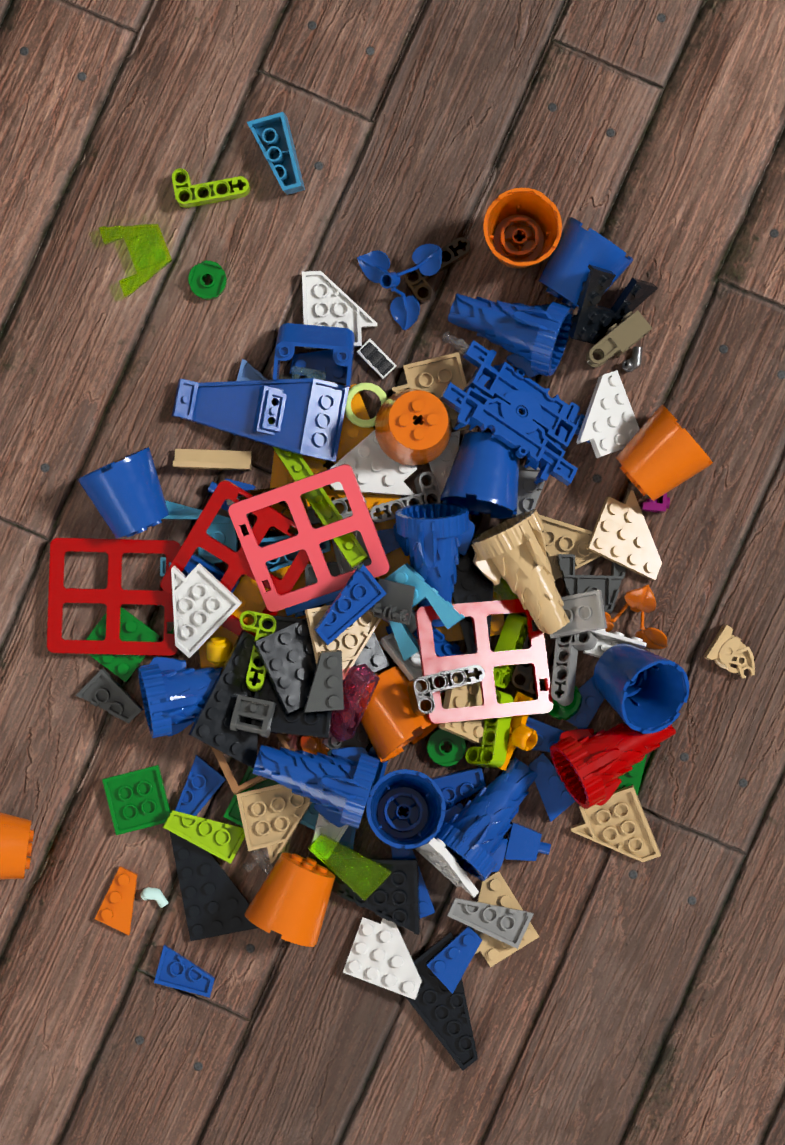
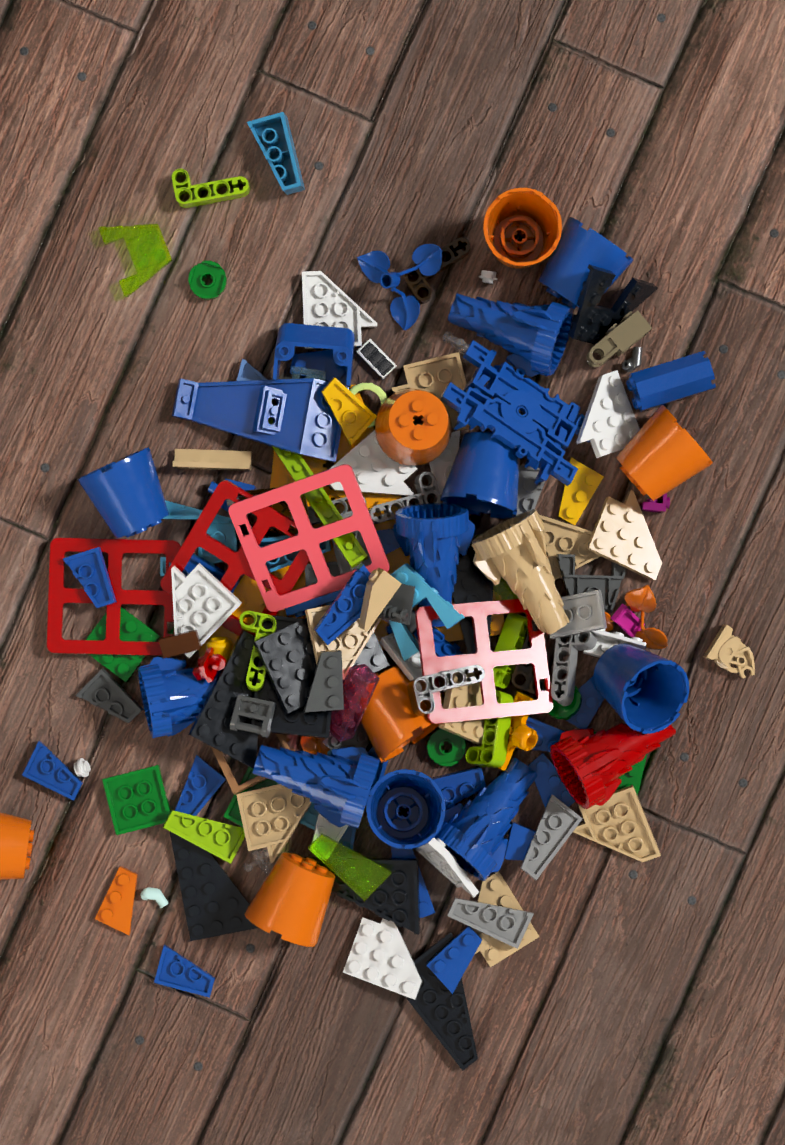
none -> blue wing [22,740,83,801]
none -> blue wing [63,547,117,608]
none -> white plate [74,758,91,777]
none -> reddish brown tile [158,629,202,658]
none -> red hips [192,647,226,683]
none -> yellow wing [321,377,377,445]
none -> tan slope [358,568,402,632]
none -> white plate [479,270,498,284]
none -> light grey wing [520,795,583,880]
none -> yellow wing [558,457,604,526]
none -> dark pink tile [610,603,645,637]
none -> blue brick [626,351,716,412]

